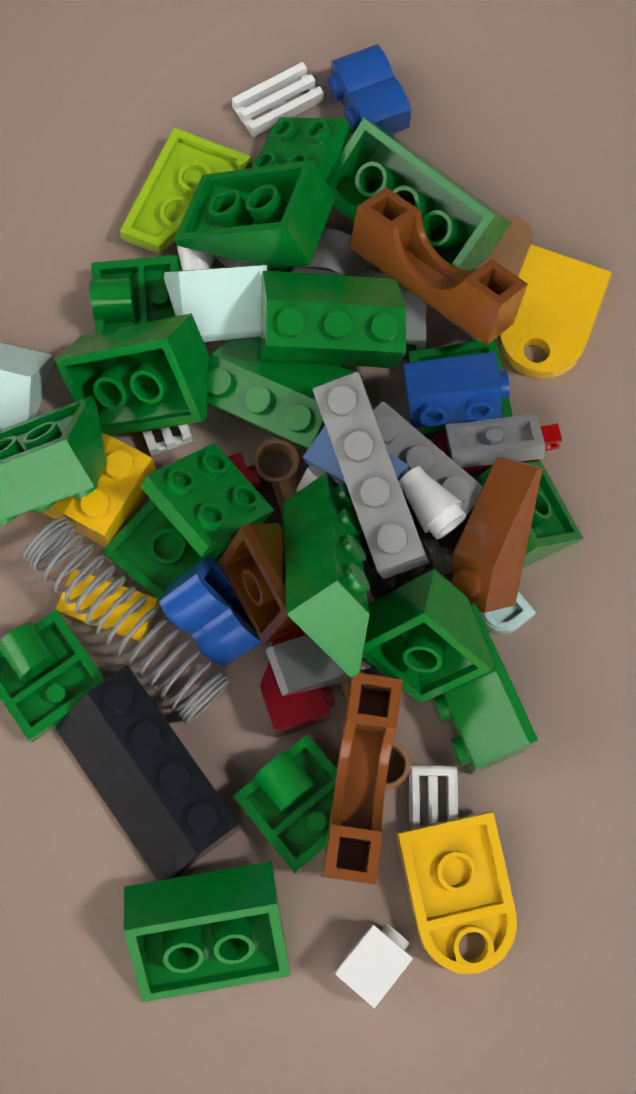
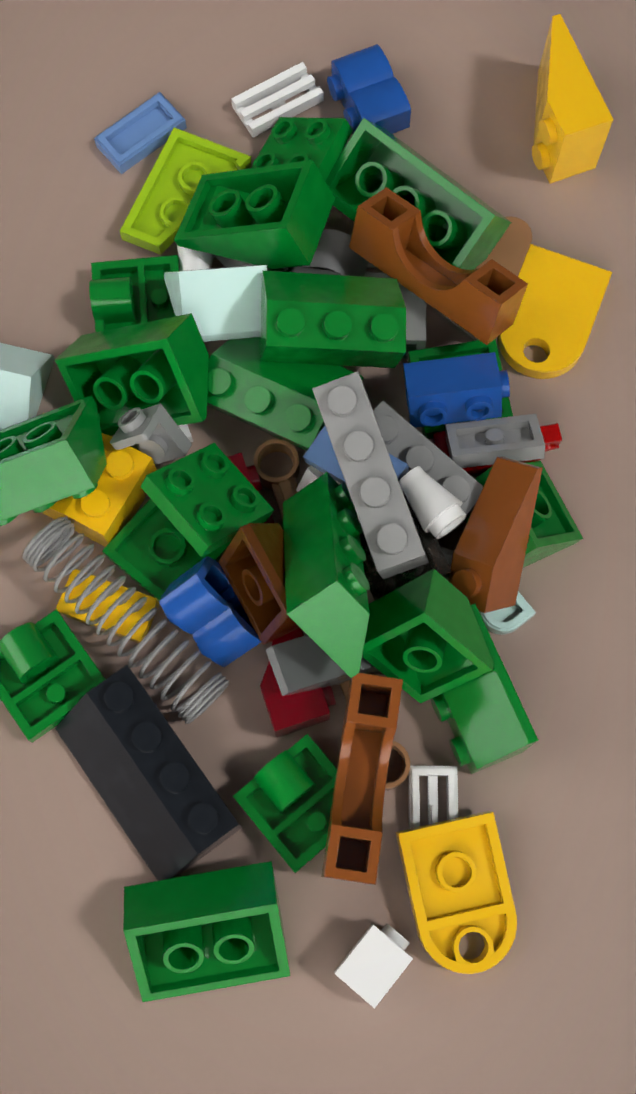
none -> medium blue tile [94,92,187,174]
none -> light grey bracket [110,403,192,465]
none -> yellow slope [532,14,614,184]

